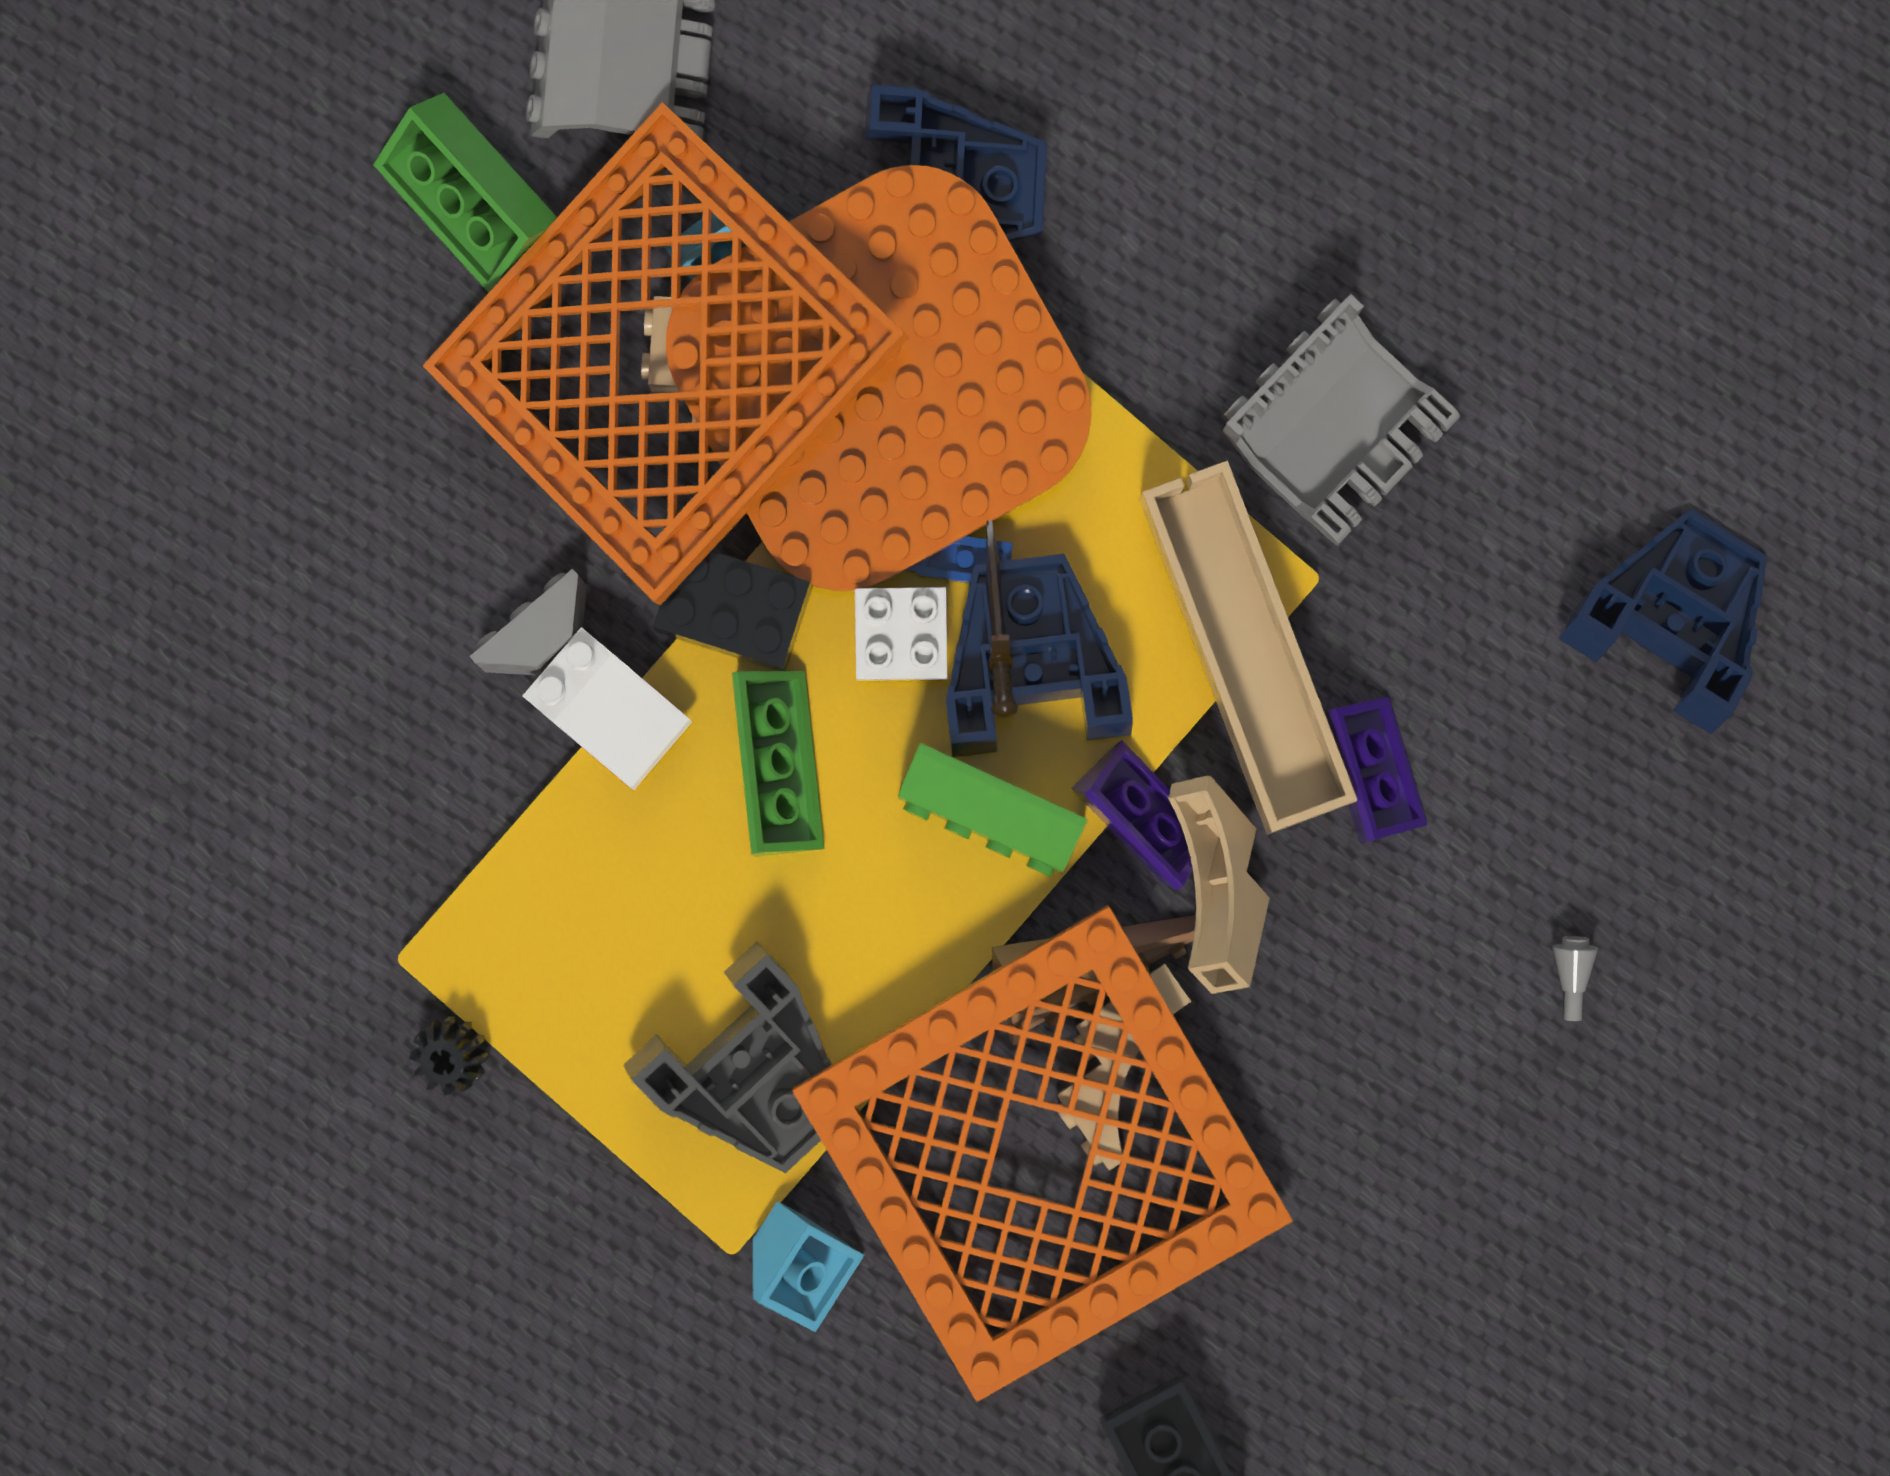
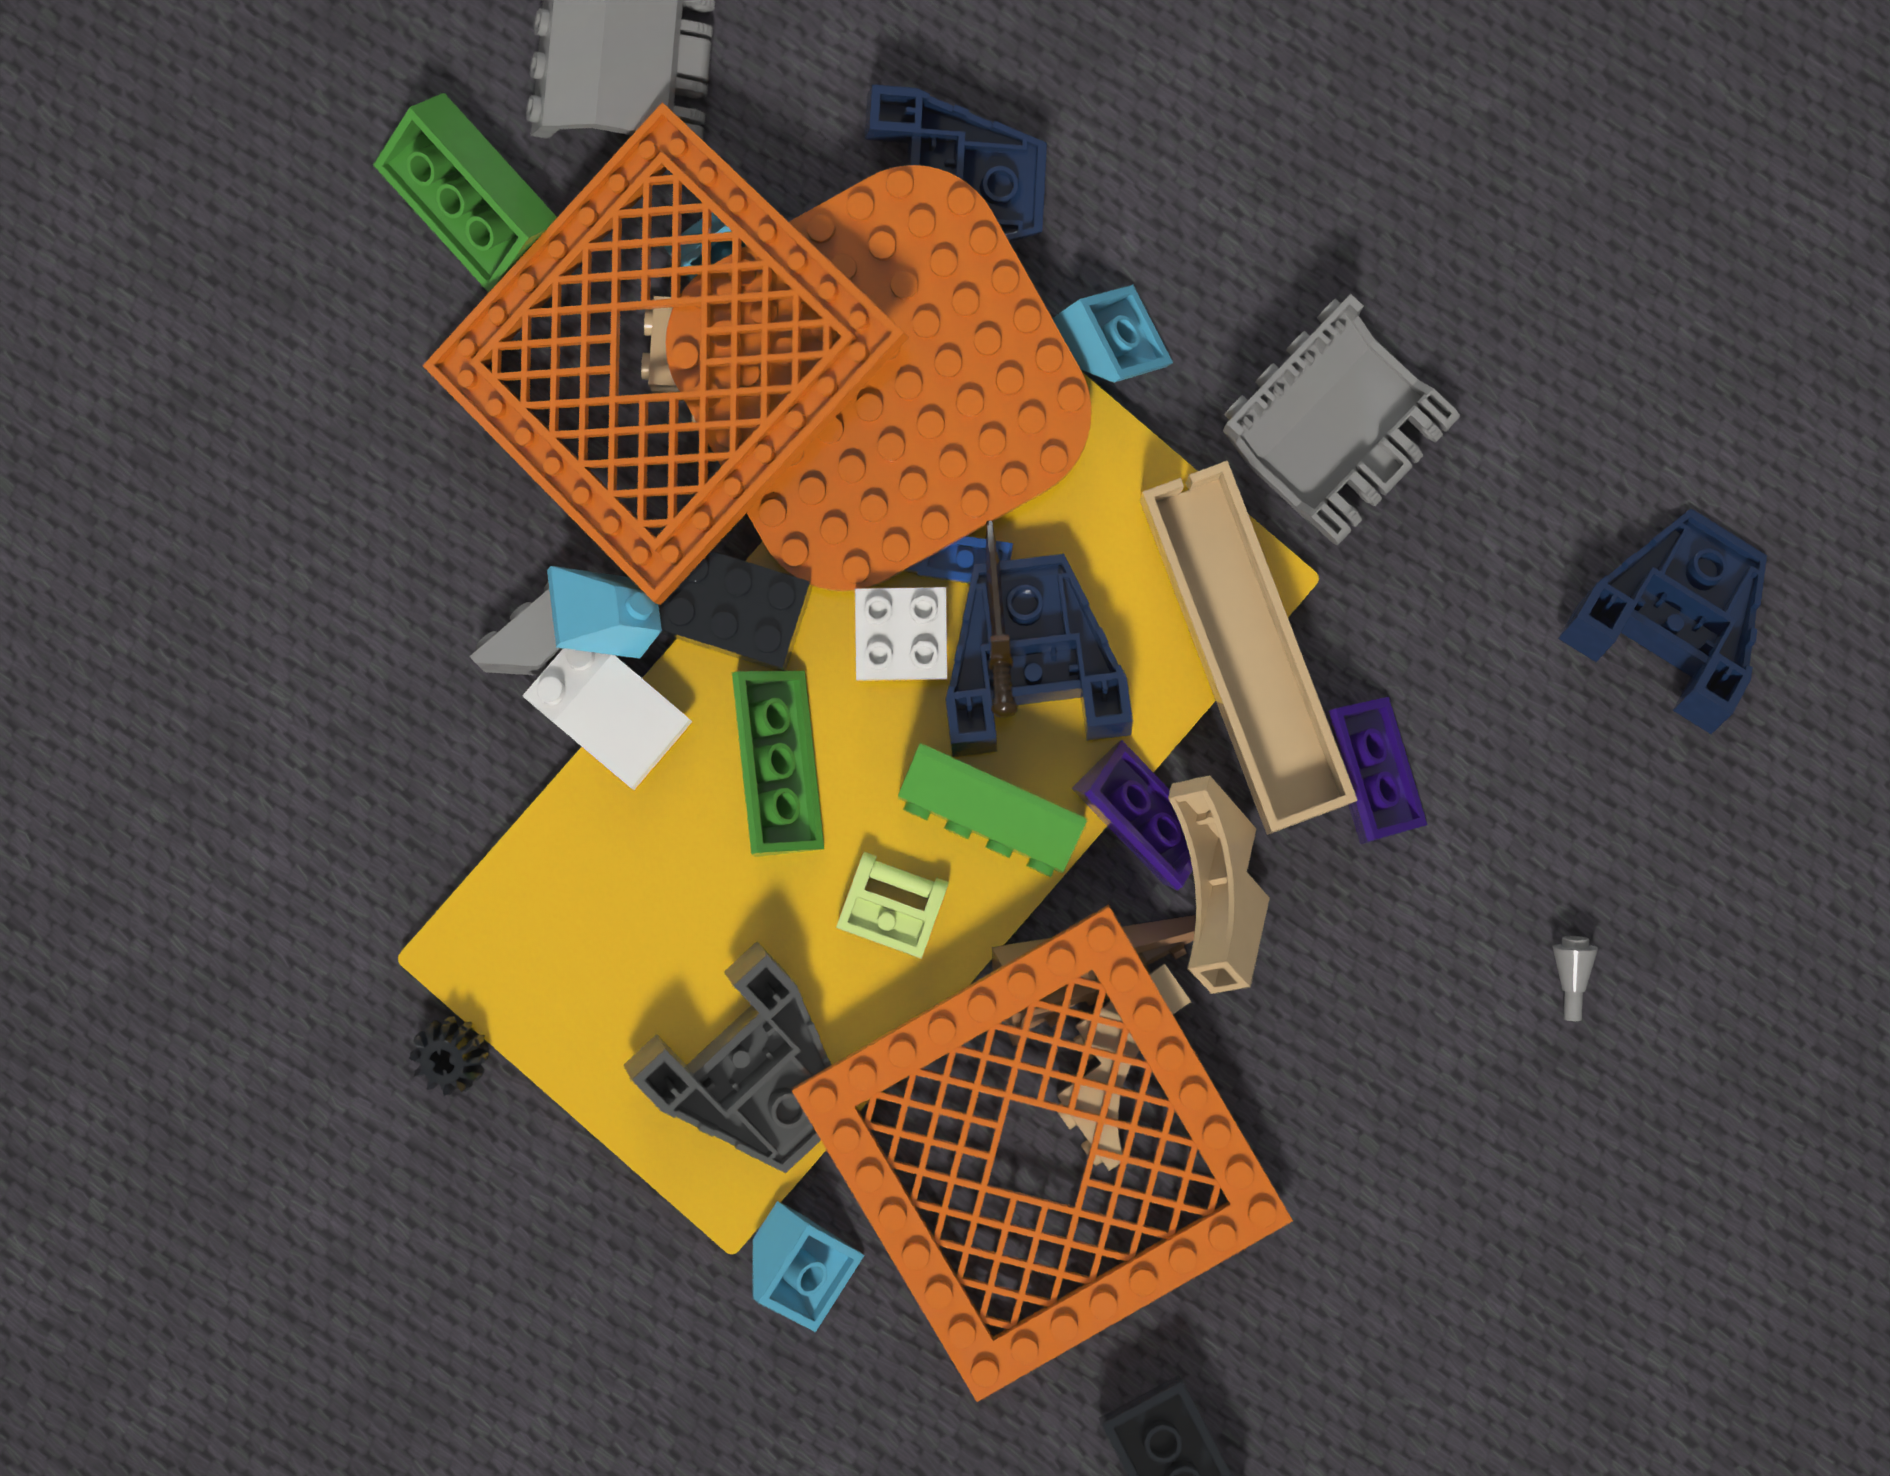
none -> medium azure slope [547,566,662,659]
none -> yellowish green plate [836,852,949,959]
none -> medium azure slope [1052,285,1173,383]

